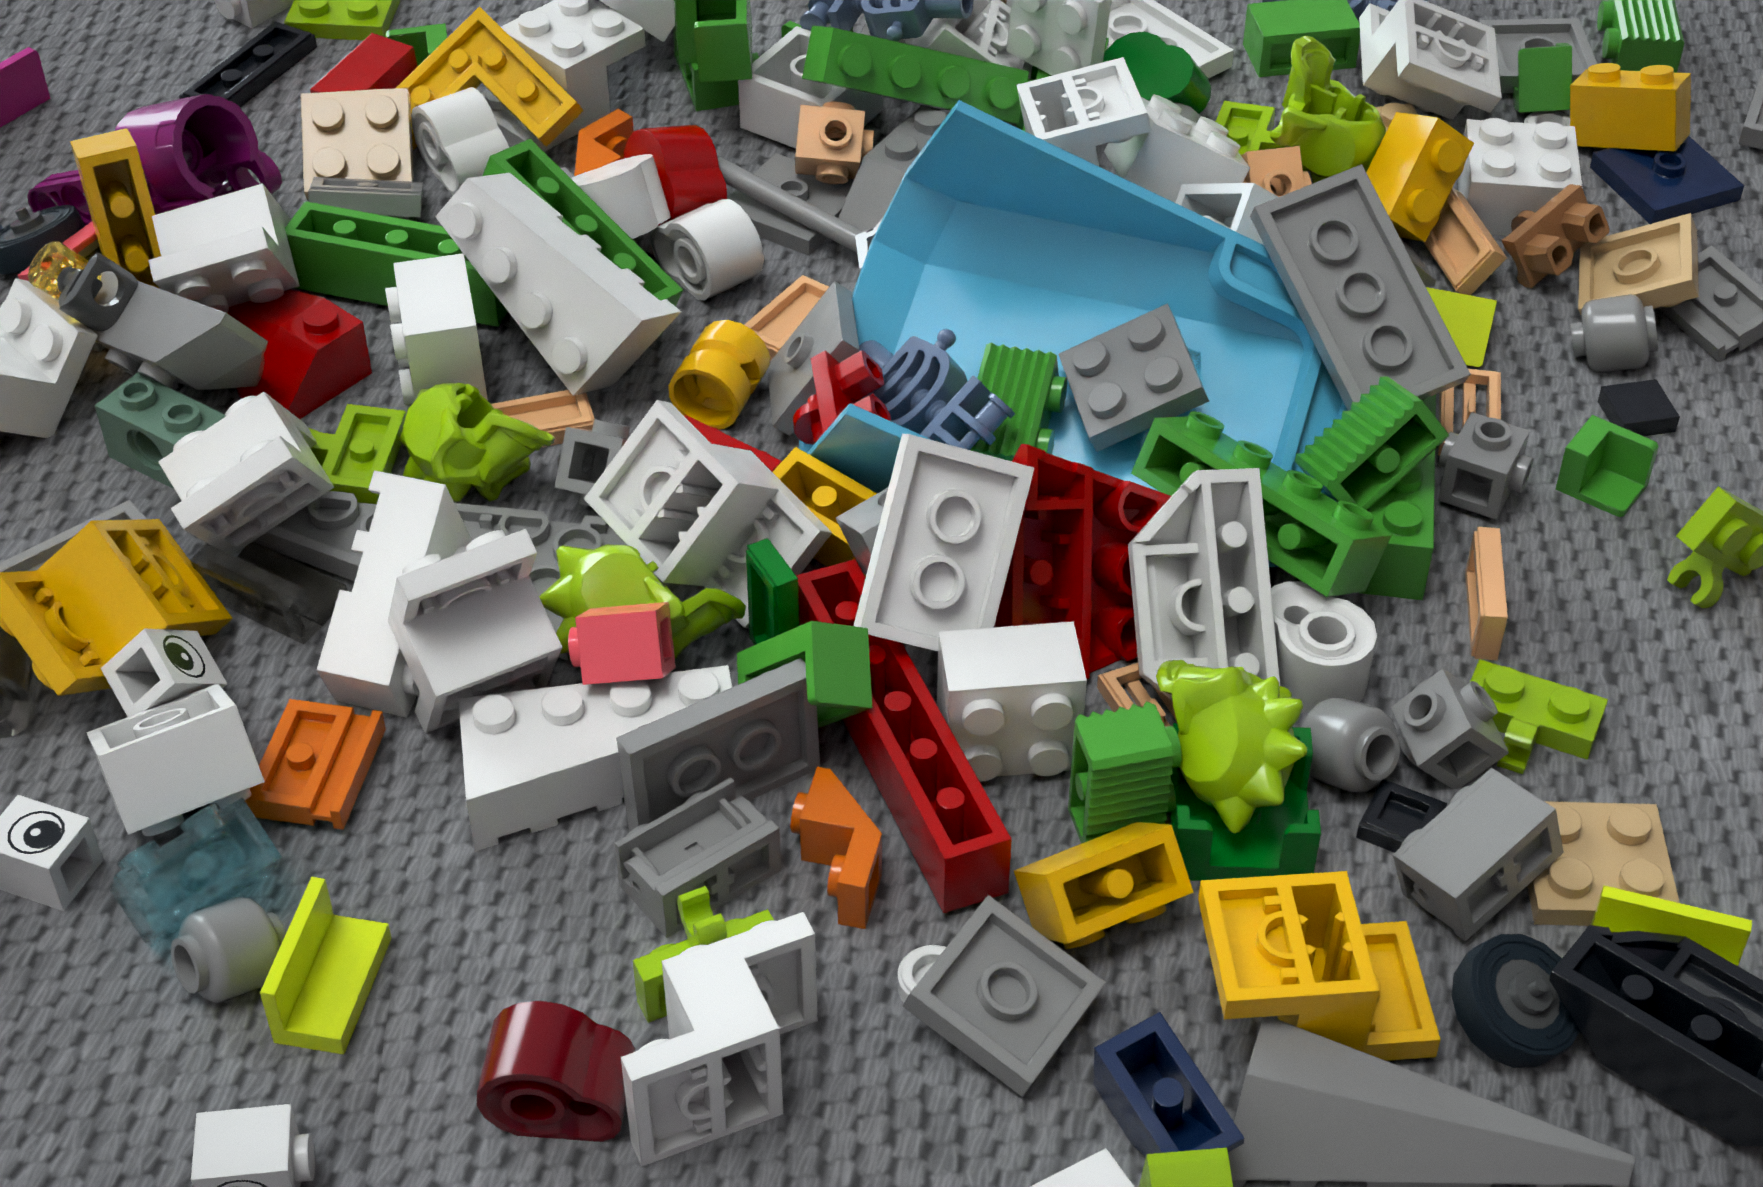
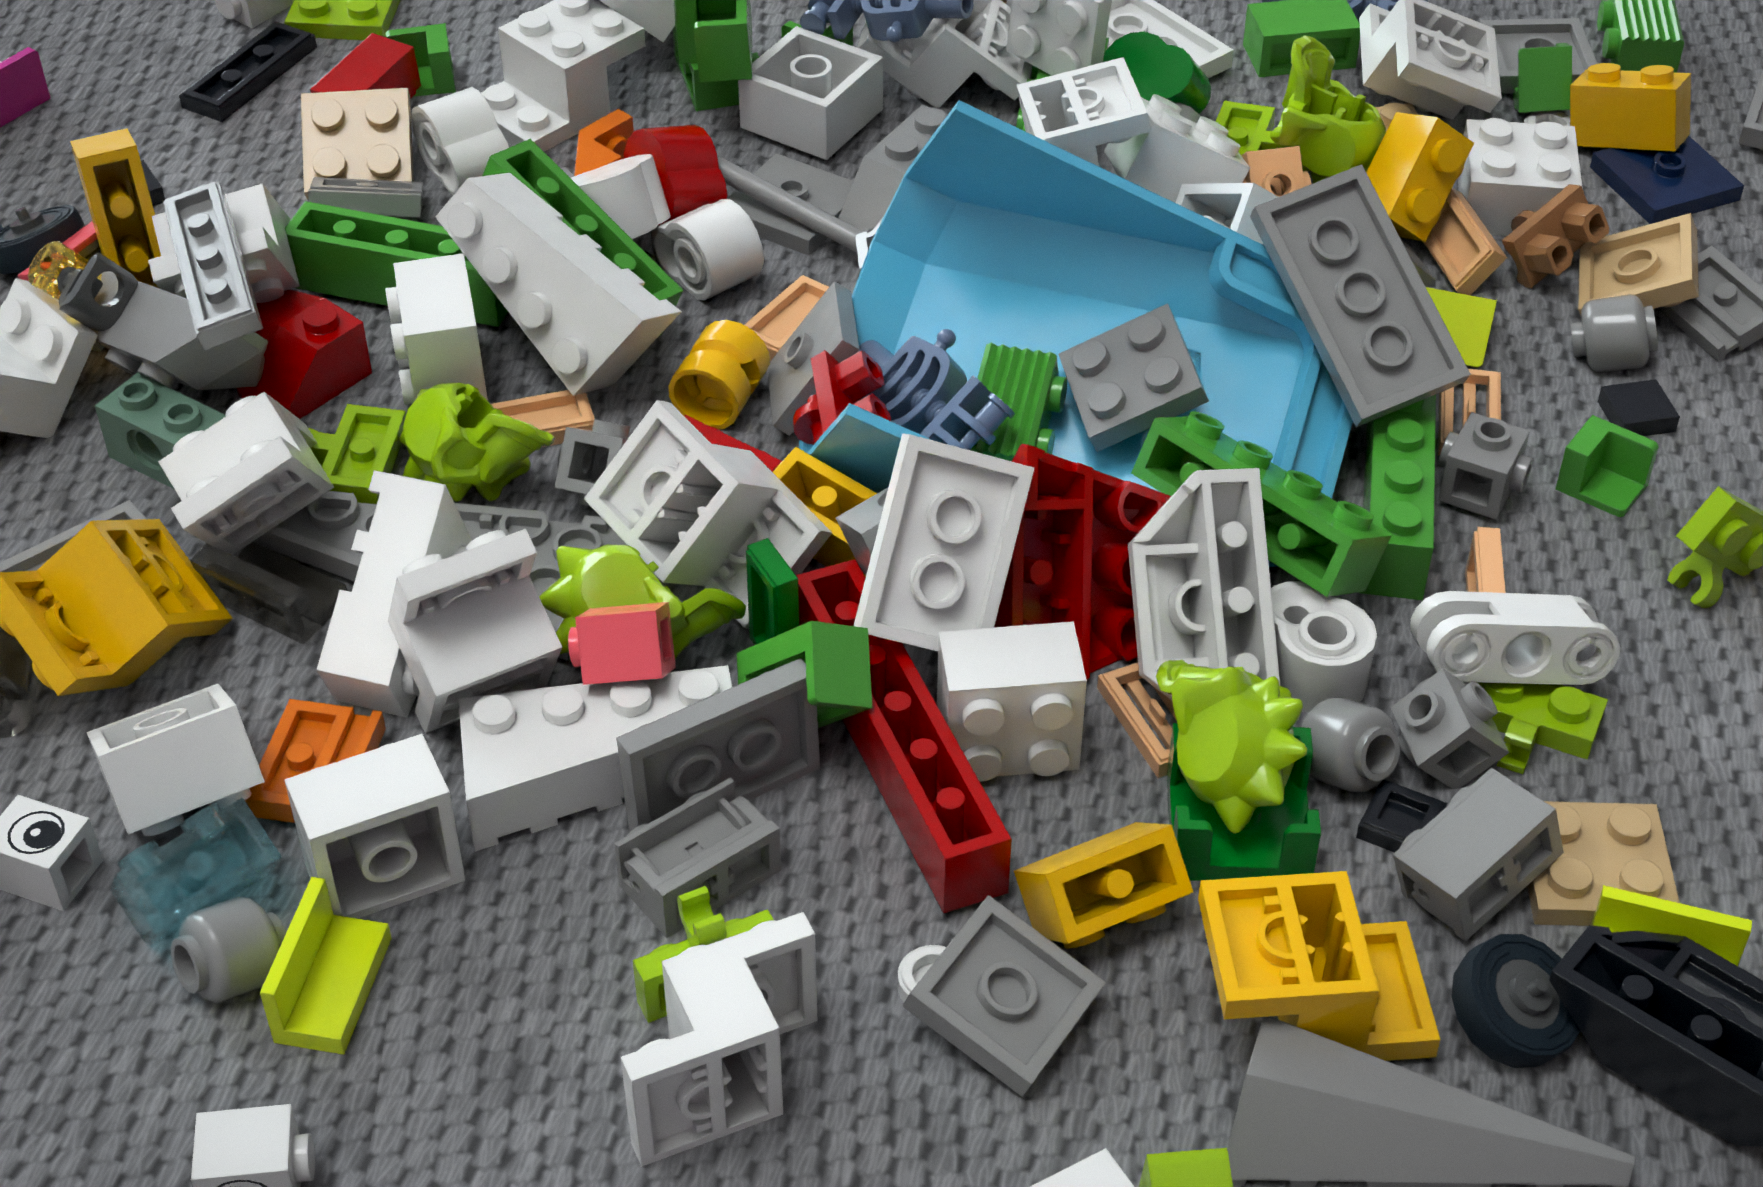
magenta piece [27,94,282,226] -> none
white brick [101,628,227,717] -> none
yellow plate [396,6,584,150] -> none
dark red piece [476,1001,635,1142] -> none
orange slope [790,767,882,929] -> none
light nougat brick [795,101,874,184] -> none
bright green brick [802,26,1029,124] -> none
bright green brick [1068,701,1182,844] -> none
dark blue slope [1093,1012,1245,1156] -> none
bright green brick [1295,376,1449,510] -> none
none -> light grey tile [163,181,263,351]
none -> white brick [284,734,465,919]
none -> white piece [1410,591,1620,685]

